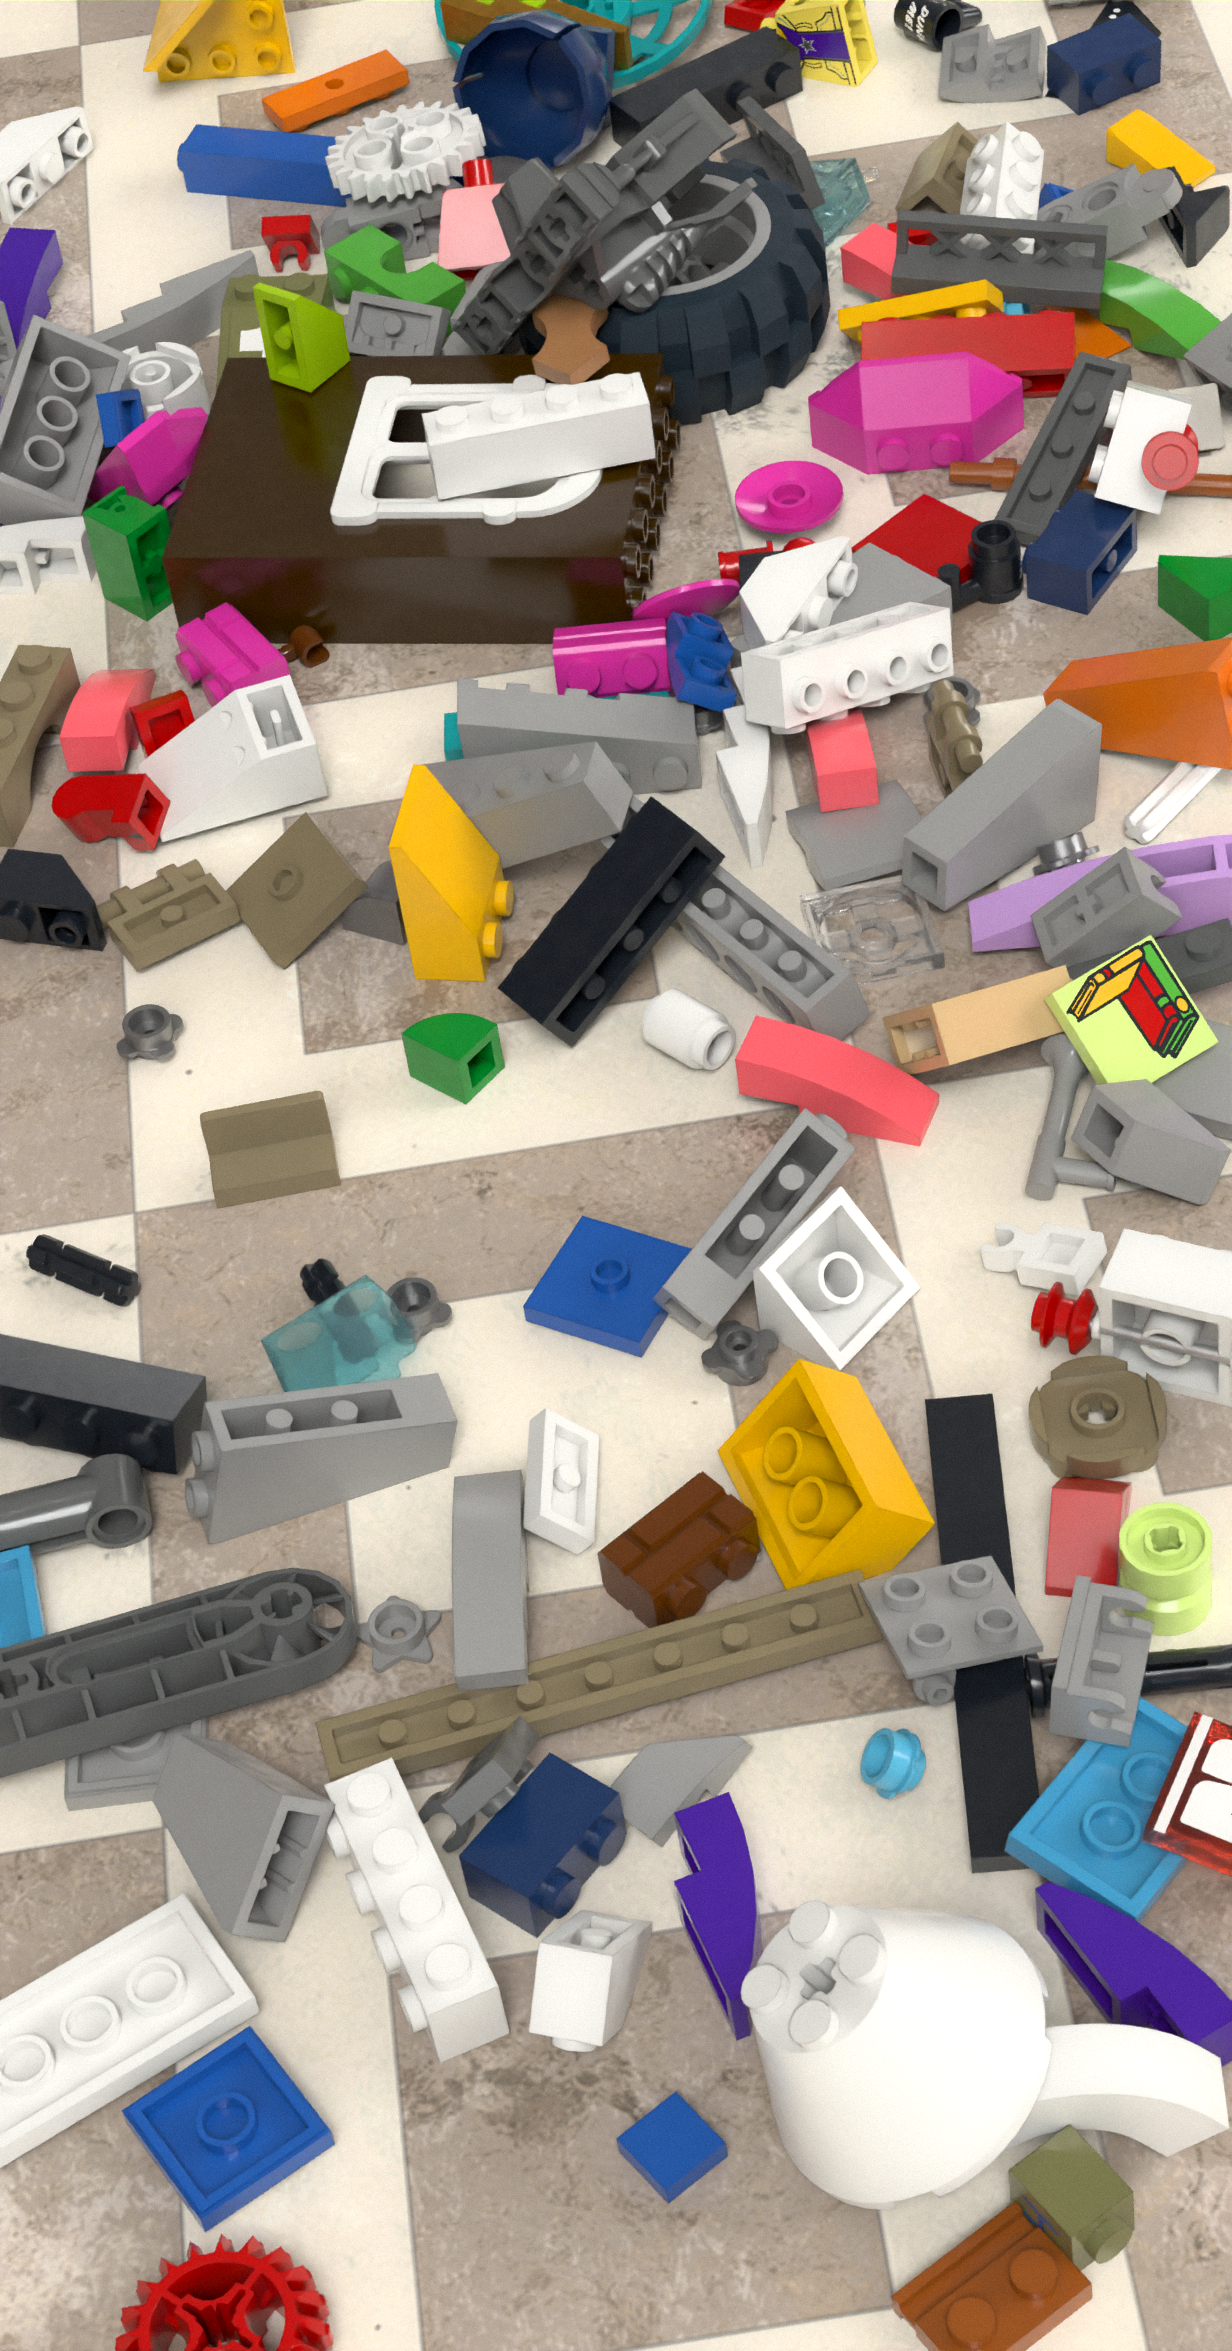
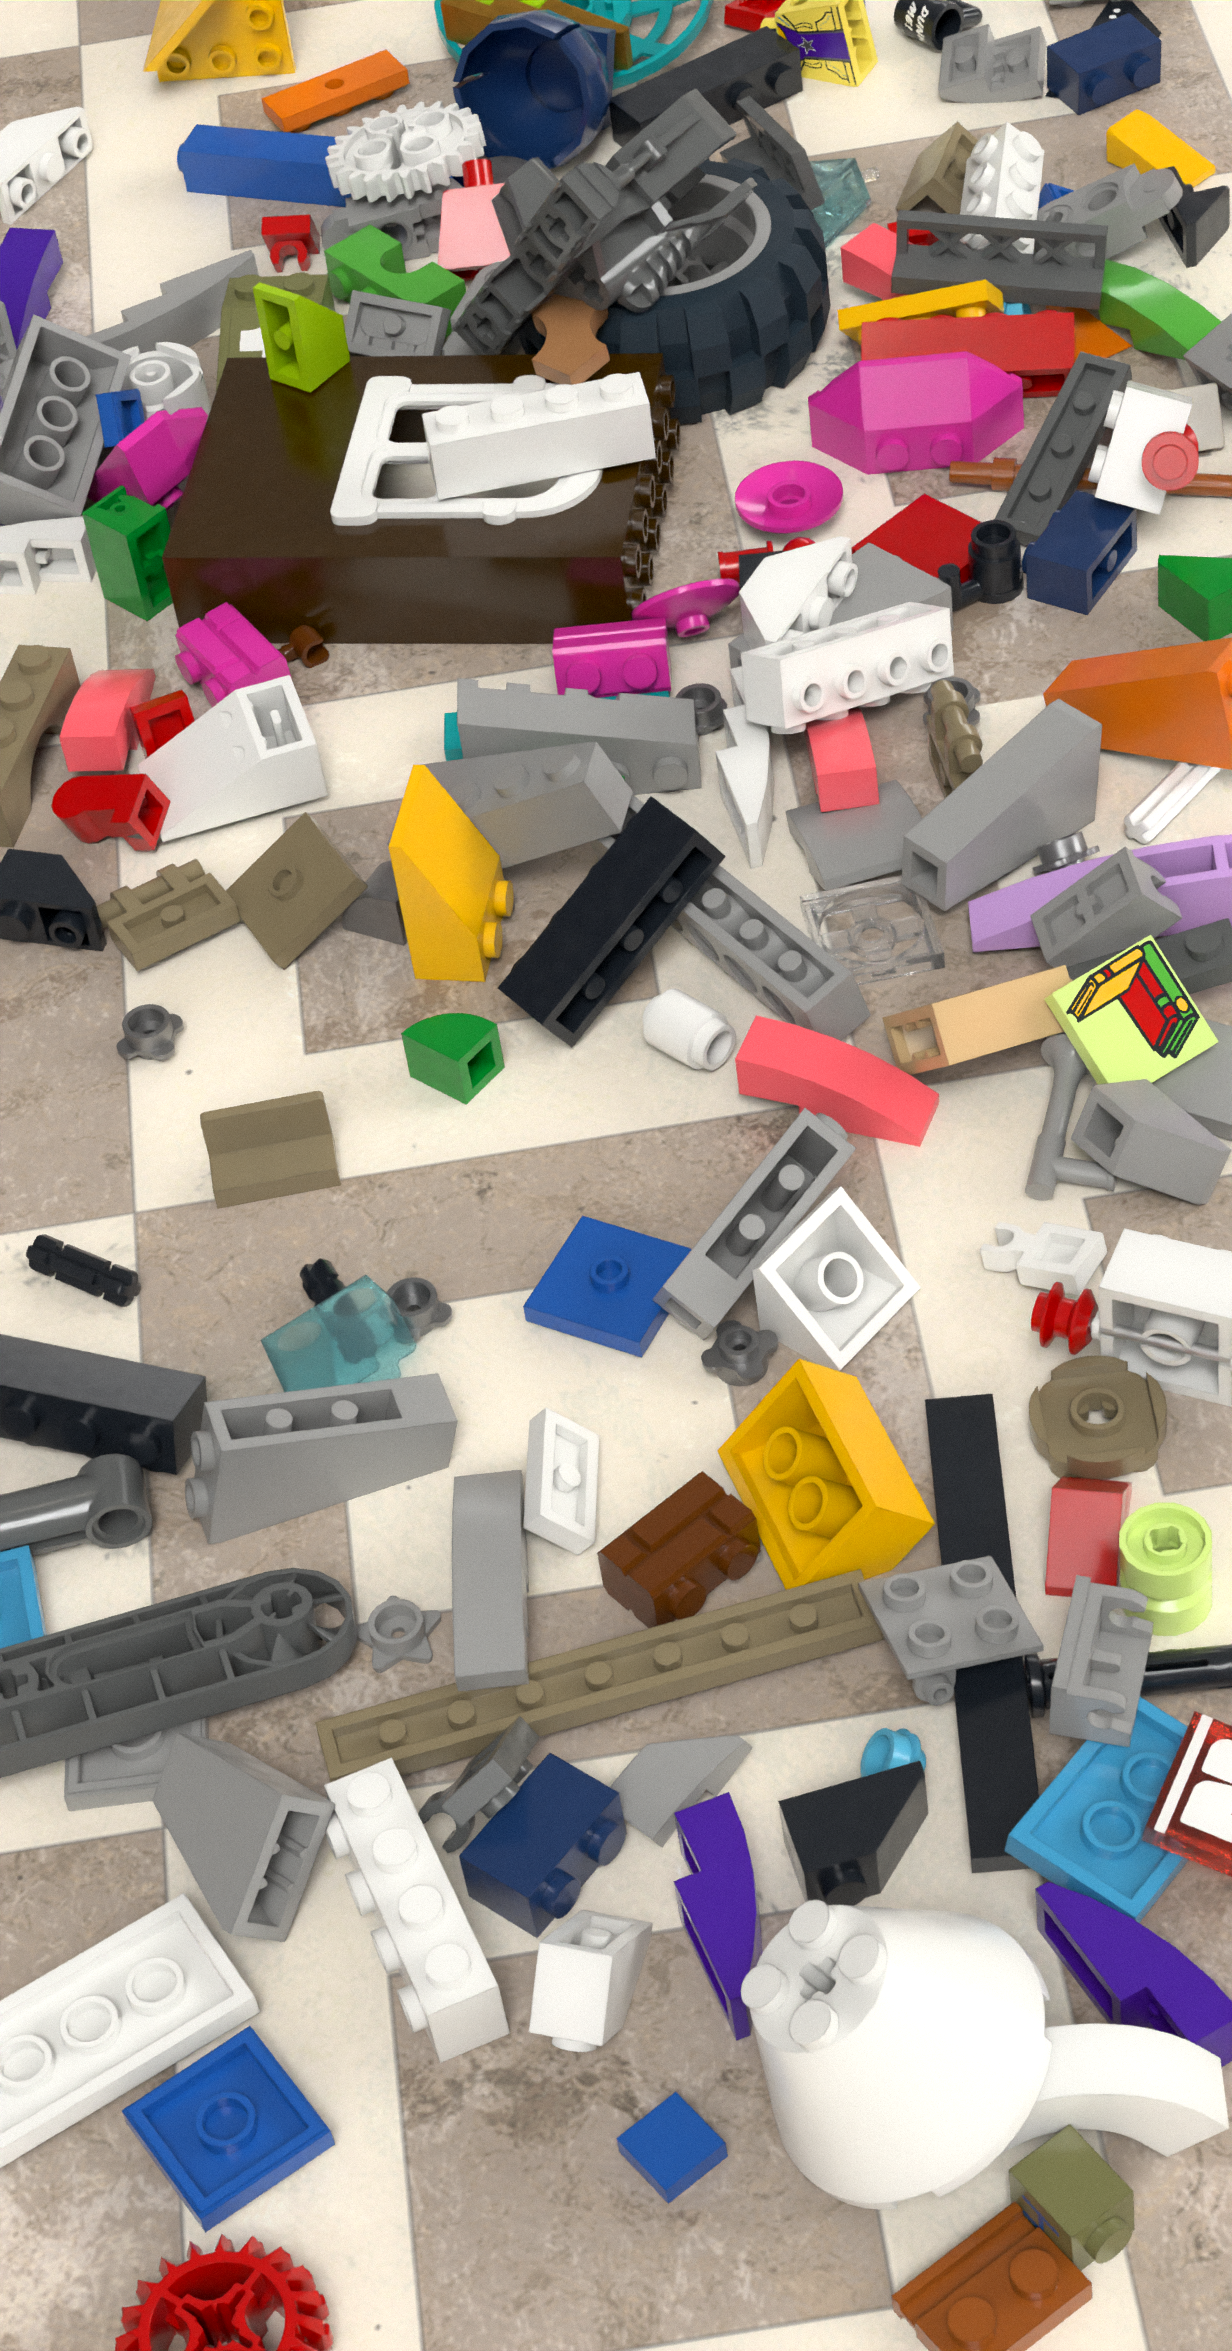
blue slope [667,611,738,713] -> none
none -> black slope [778,1761,928,1906]

